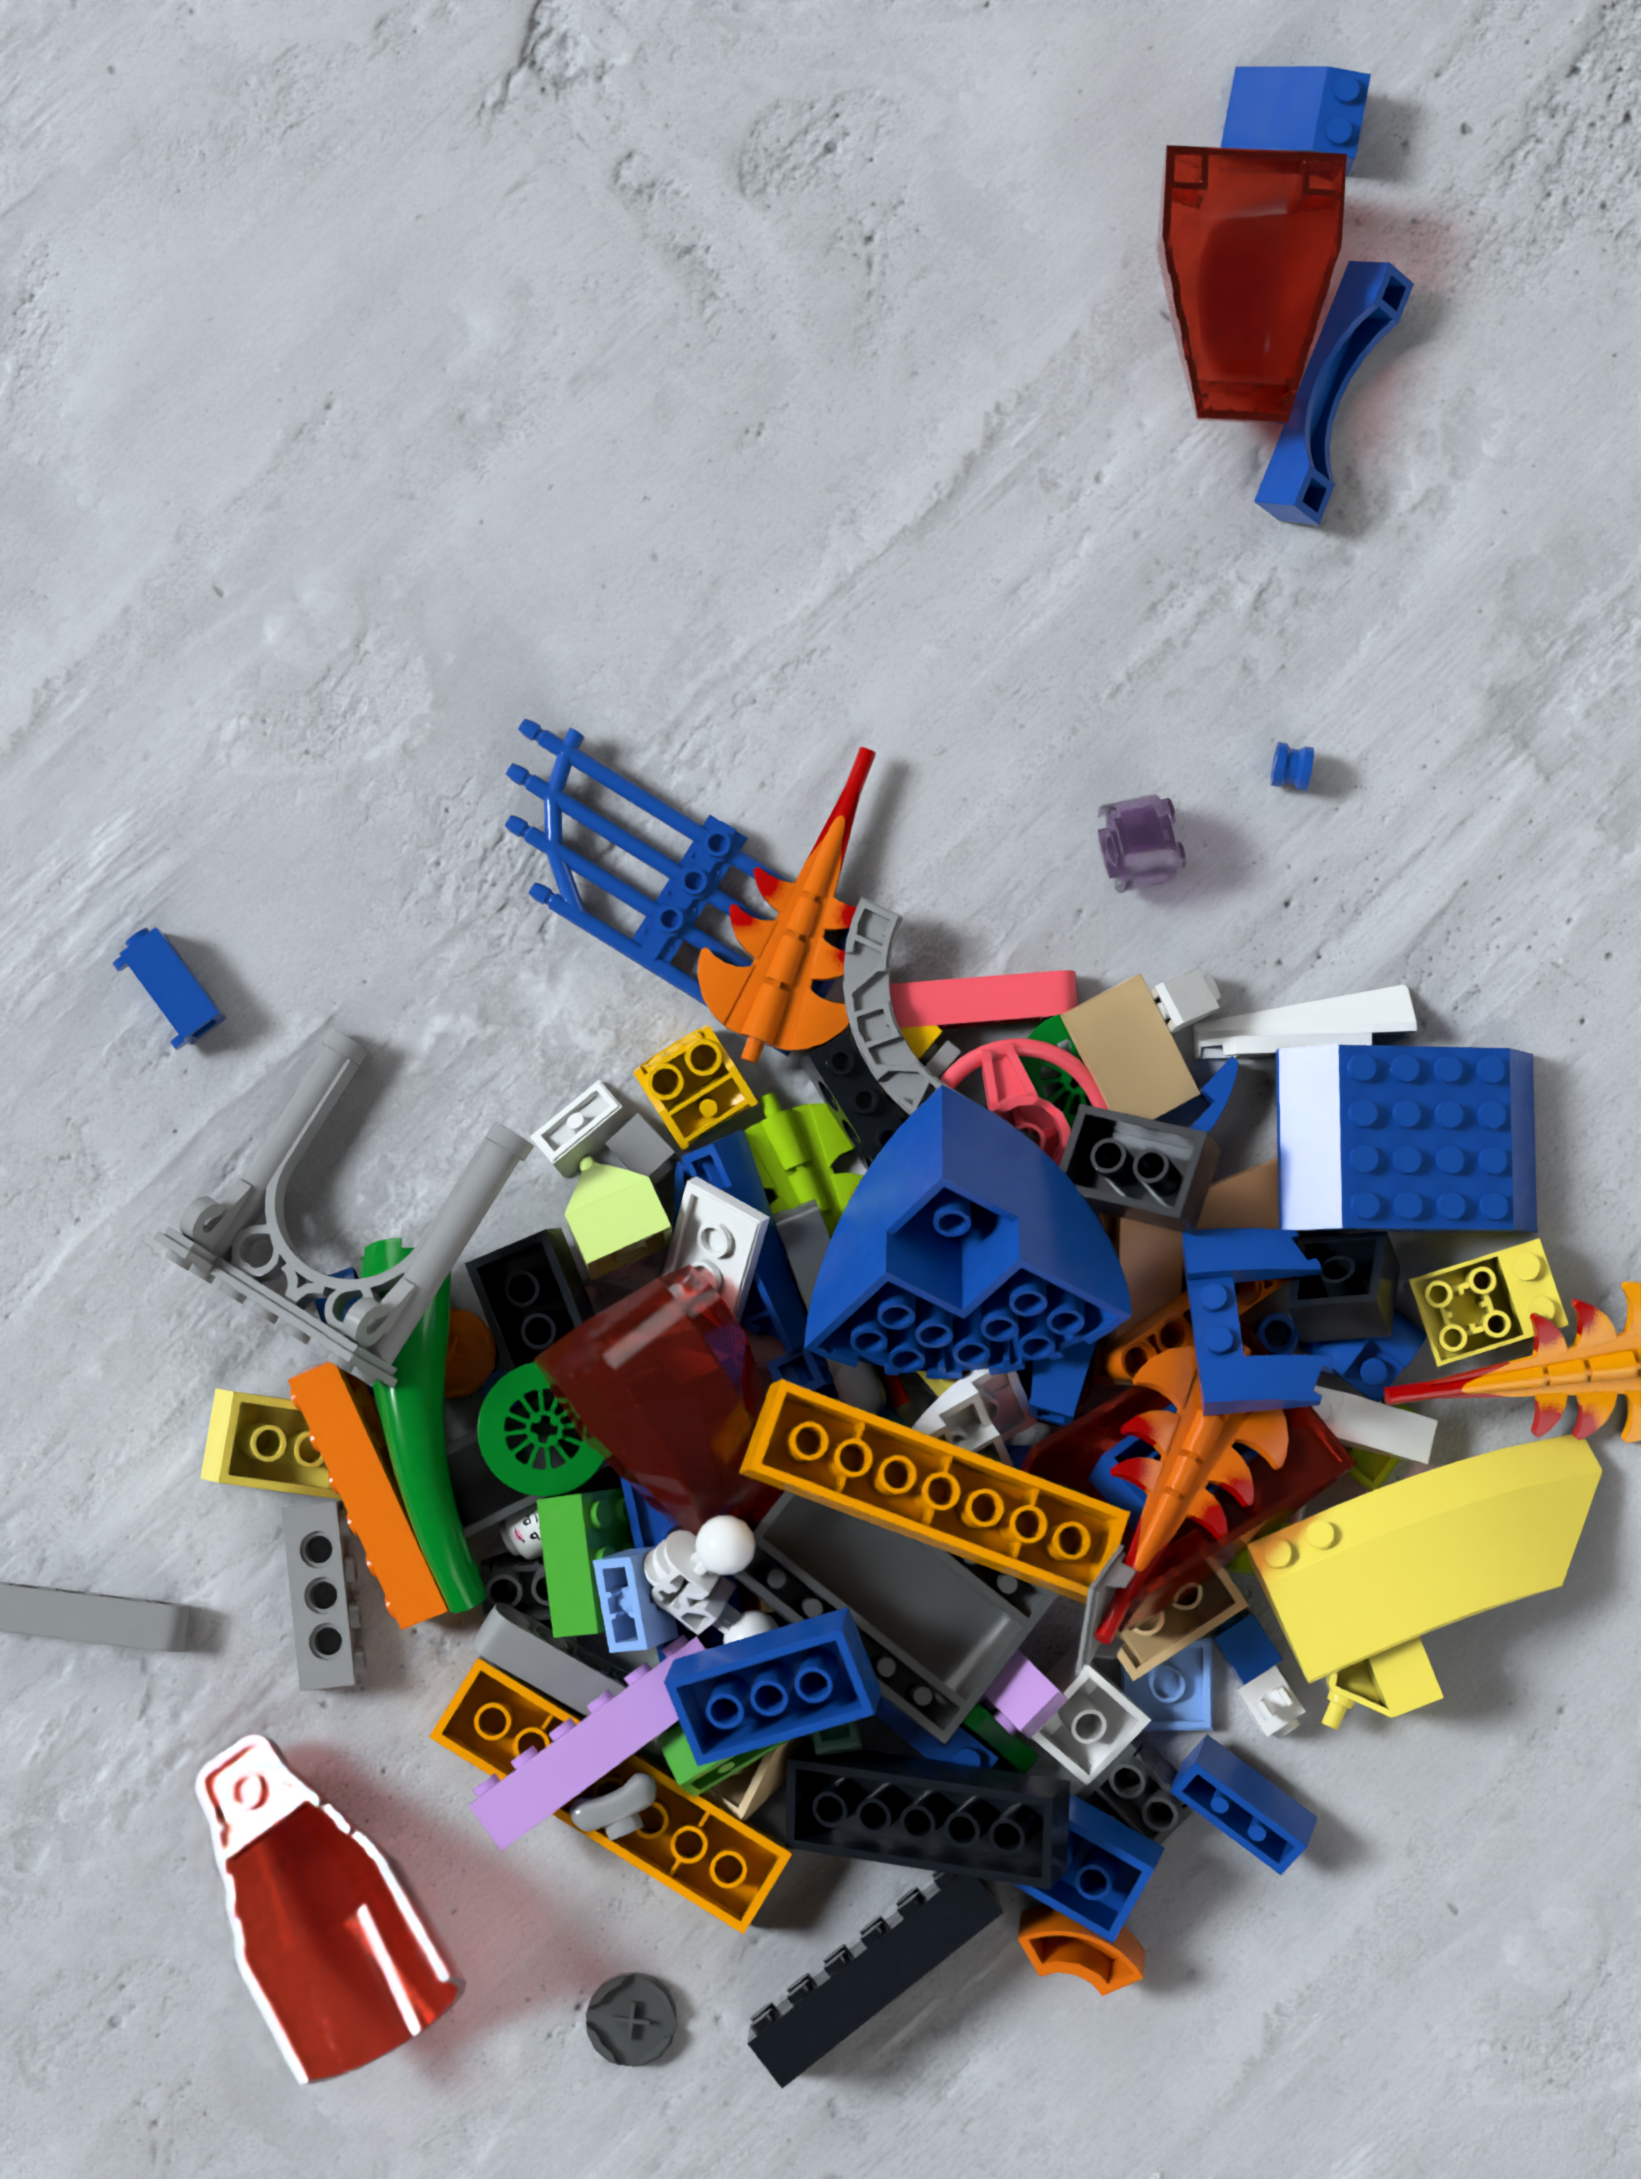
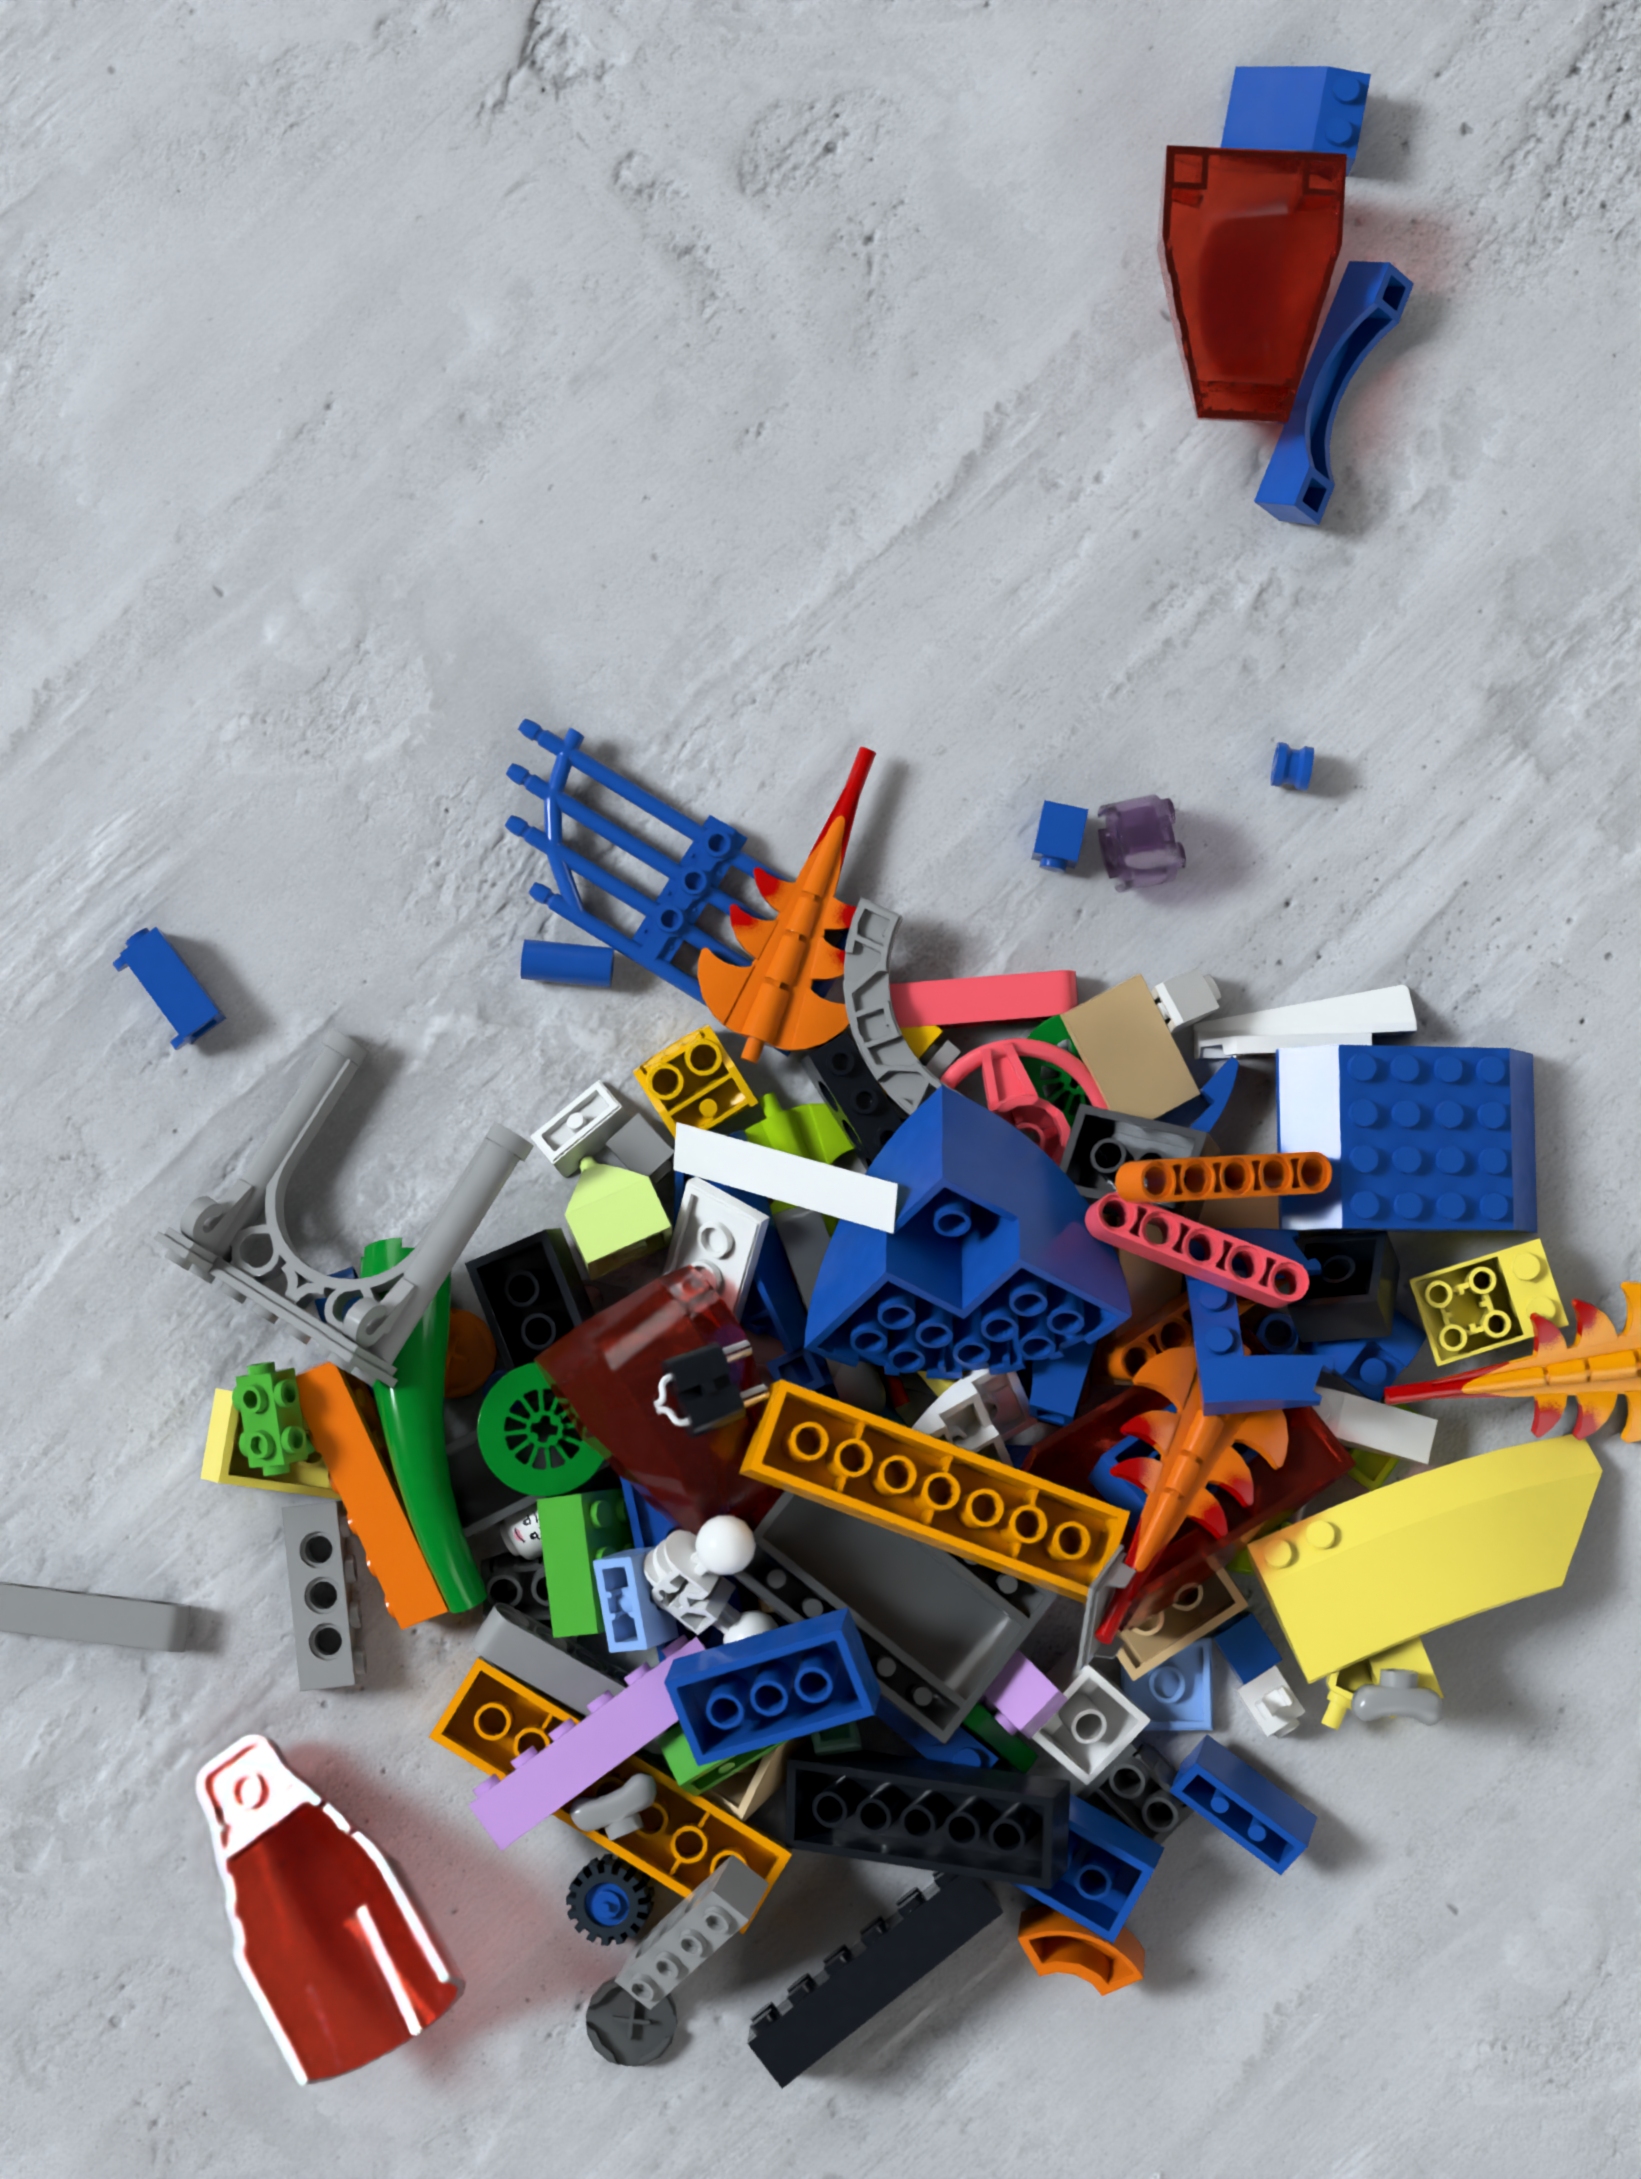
none -> bright green brick [232,1361,315,1476]
none -> blue piece [520,939,615,988]
none -> black wheel [566,1854,655,1946]
none -> light grey brick [615,1854,769,2010]
none -> black piece [654,1340,770,1439]
none -> white sticker [673,1122,898,1234]
none -> blue brick [1031,800,1089,873]
none -> coral beam [1085,1192,1309,1308]
none -> orange beam [1115,1151,1332,1203]
none -> light grey piece [1351,1668,1444,1726]

